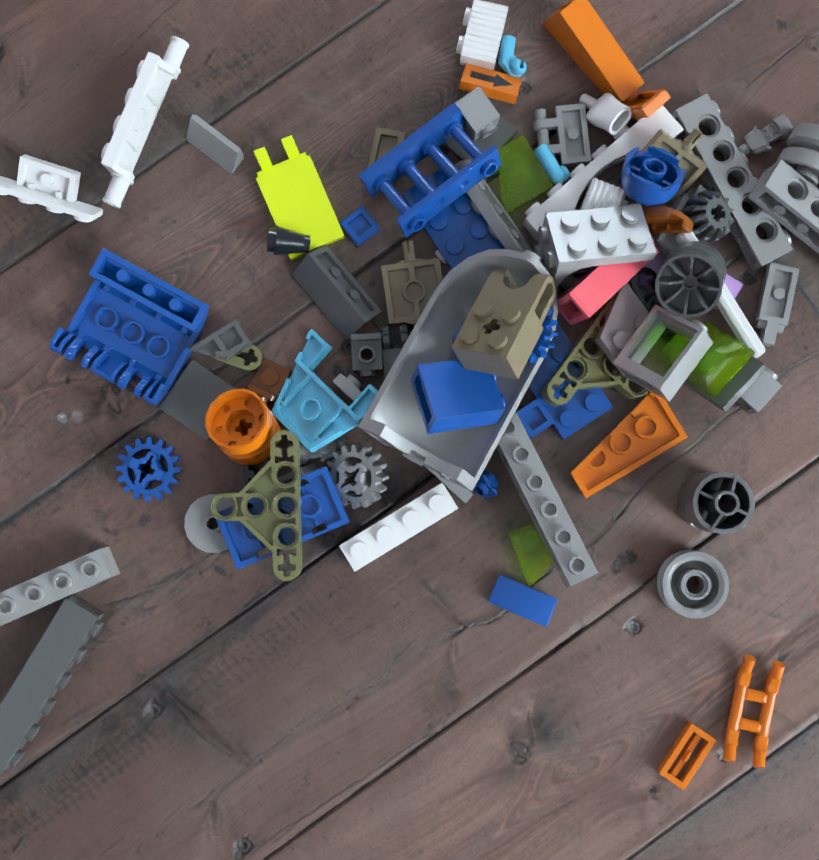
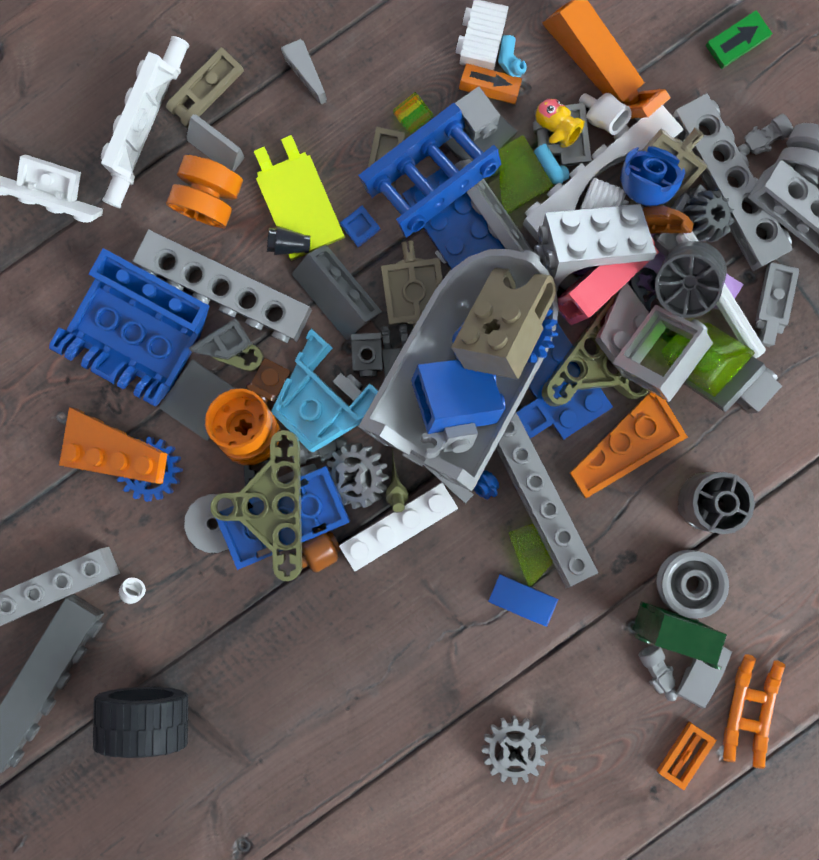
none -> orange wing [59,407,168,484]
none -> black tyre [93,687,188,758]
none -> white hinge [119,577,146,604]
none -> light grey brick [133,229,312,343]
none -> dark tan plate [166,47,244,129]
none -> orange wheel [166,155,243,228]
none -> light grey slope [281,39,327,104]
none -> dark orange head [295,528,341,573]
none -> olive bar [386,447,408,513]
none -> clear neon green tile [393,92,434,135]
none -> light grey plate [420,423,478,459]
none -> light grey gear [482,716,548,785]
none -> yellow animal [535,99,585,148]
none -> dark green piece [632,601,727,670]
none -> light grey piece [638,645,678,701]
none -> light grey slope [676,647,732,709]
none -> green tile [705,10,773,69]

